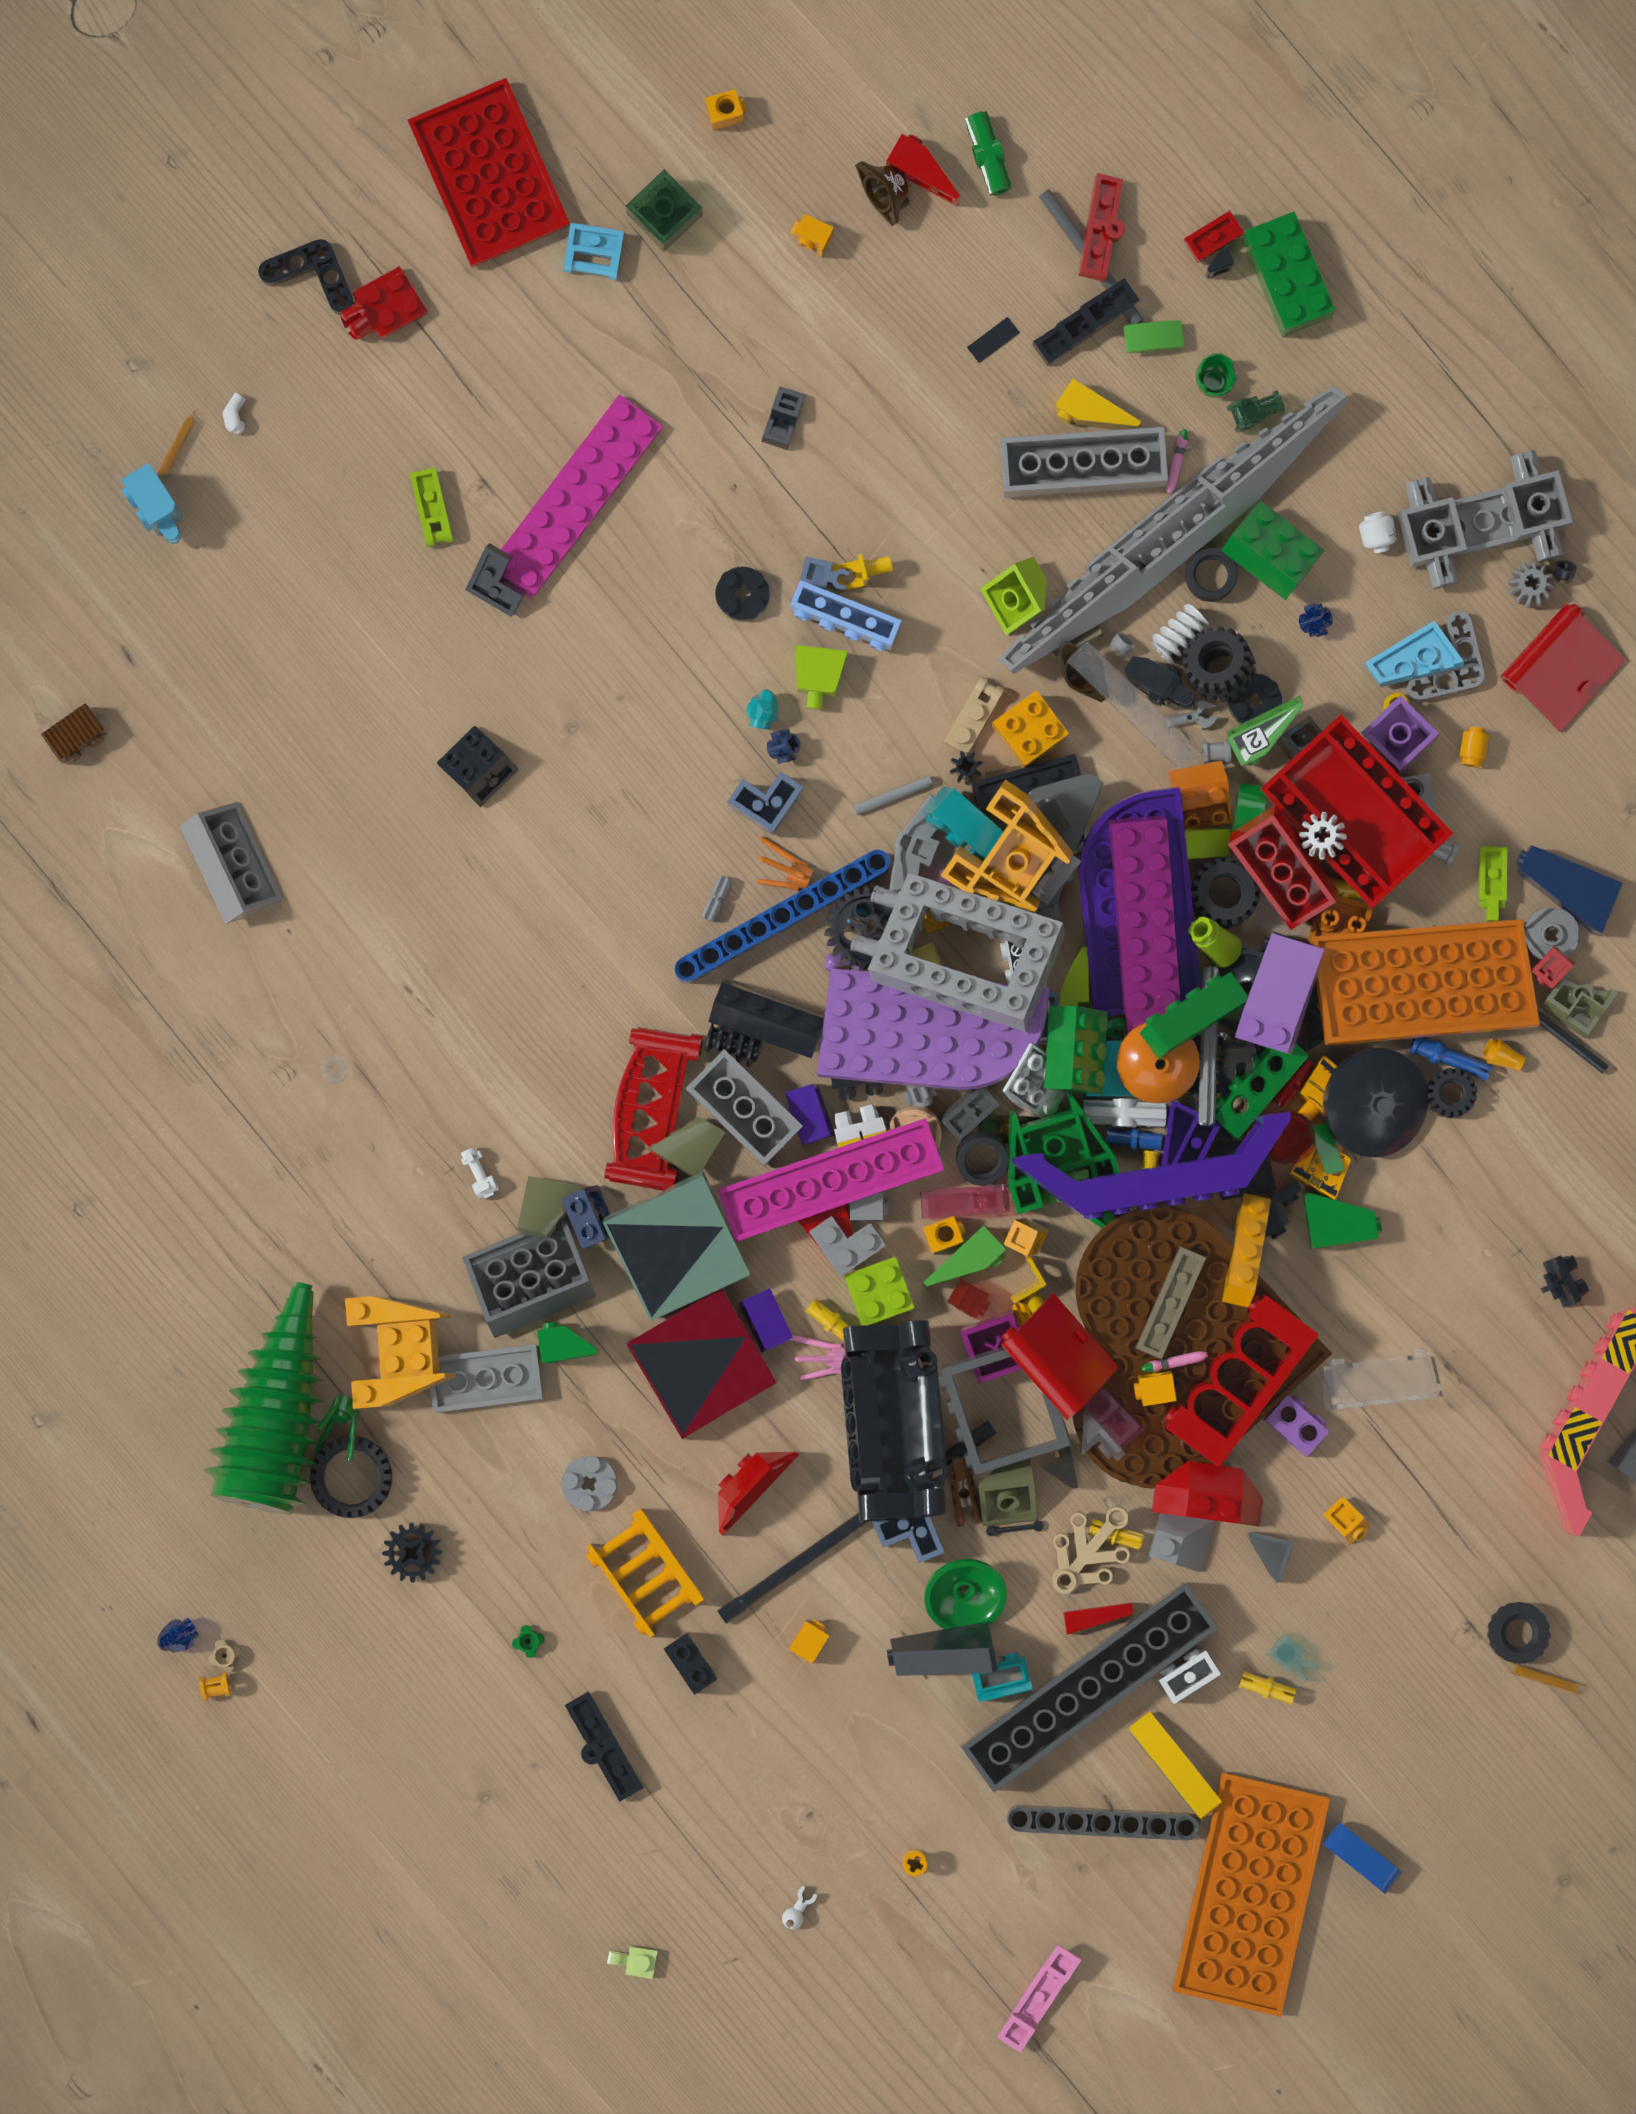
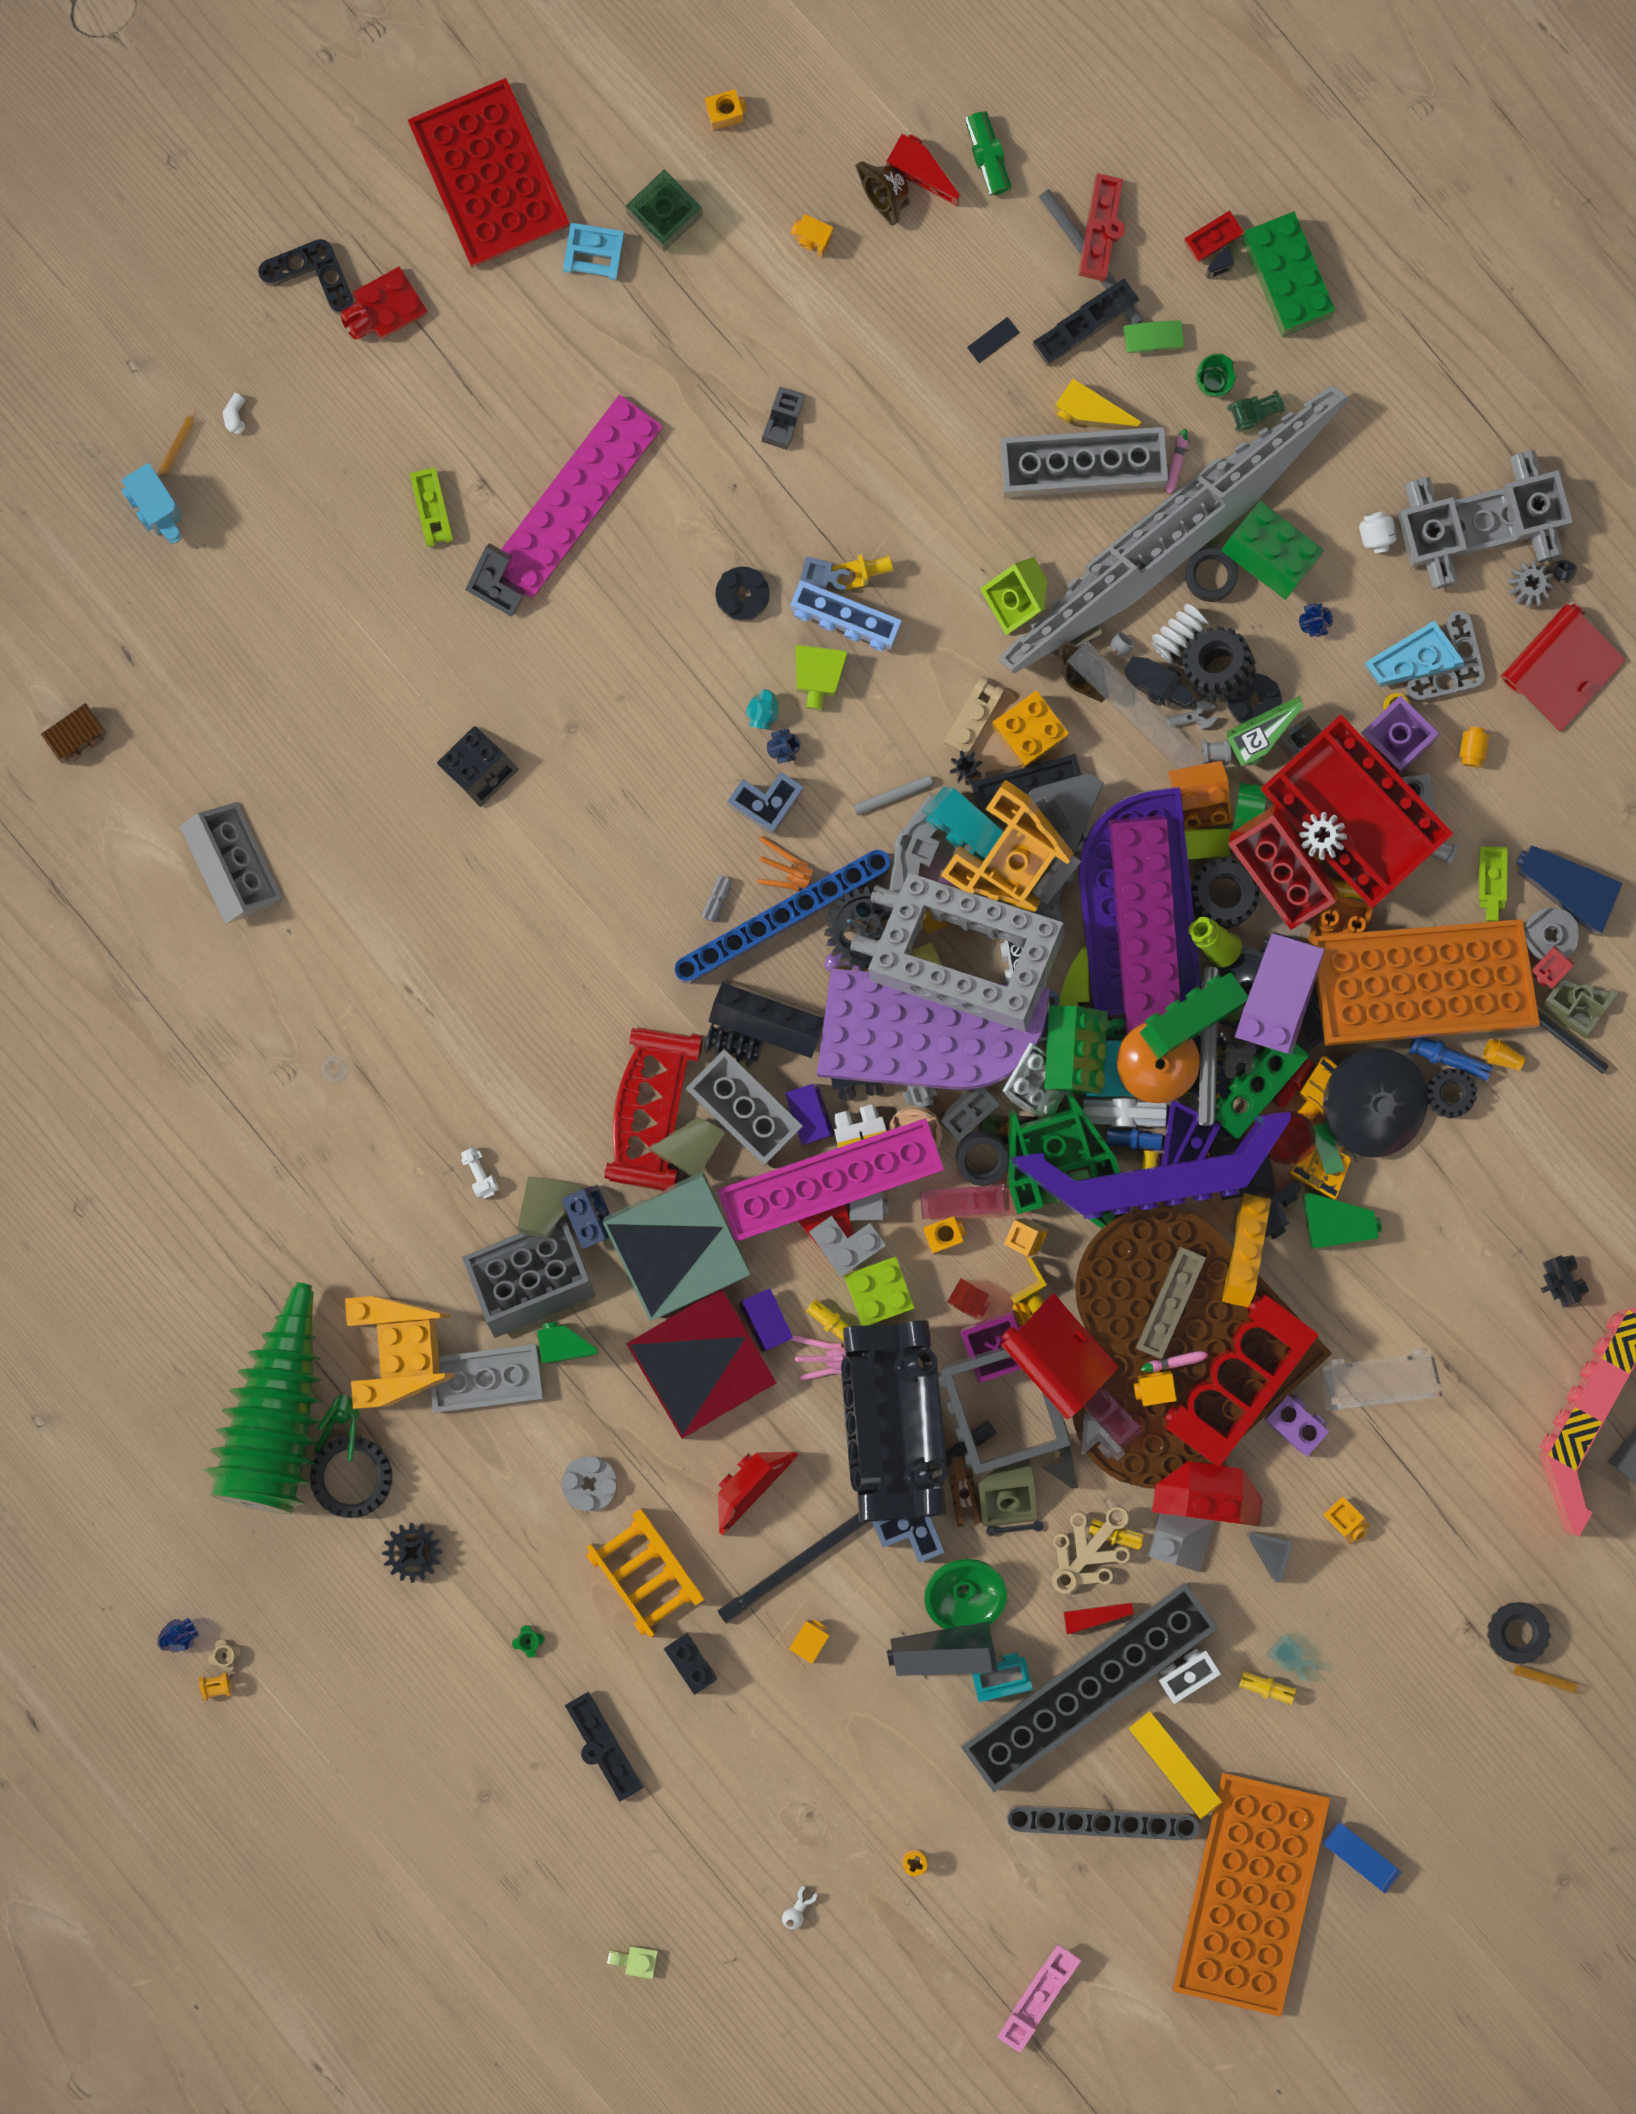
bright green slope [923,1226,1006,1287] -> none

